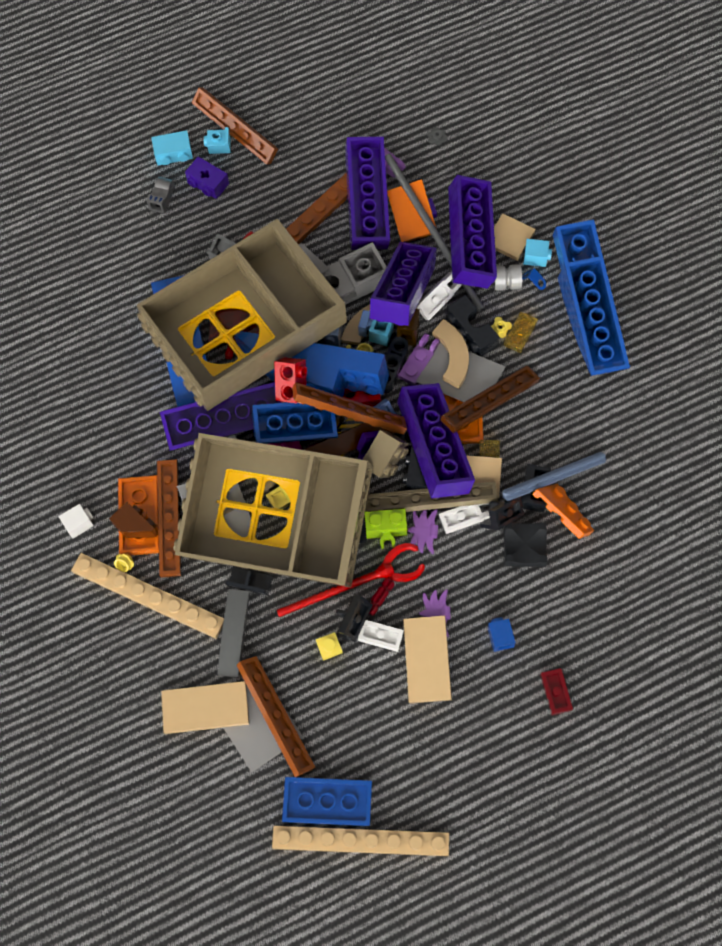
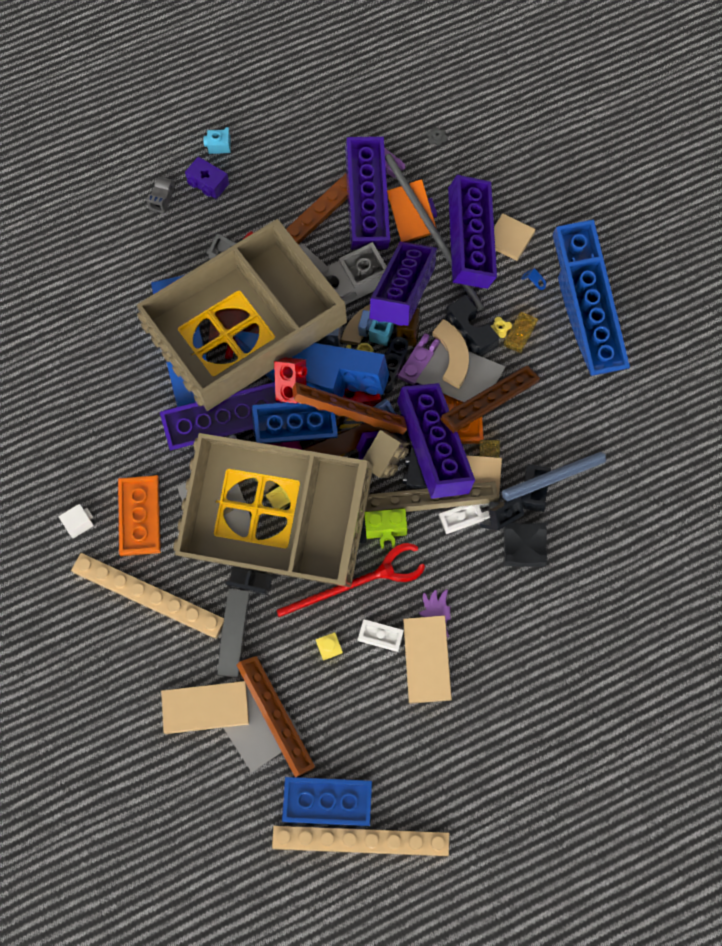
reddish brown slope [109,502,158,538] -> none
light yellow plate [114,554,134,573] -> none
medium azure brick [151,130,193,165] -> none
dark orange plate [157,459,181,578] -> none
dark orange plate [192,87,278,164] -> none
black panel [336,594,373,642] -> none
dark red axle [369,578,395,616] -> none
medium lavender piece [408,509,438,554] -> none
white hinge [416,271,462,320] -> none
blue brick [487,617,516,652] -> none
light grey wheel [493,264,522,291] -> none
medium azure brick [523,239,552,267] -> none
orange wing [532,483,594,539] -> none
dark red plate [540,668,573,716] -> none

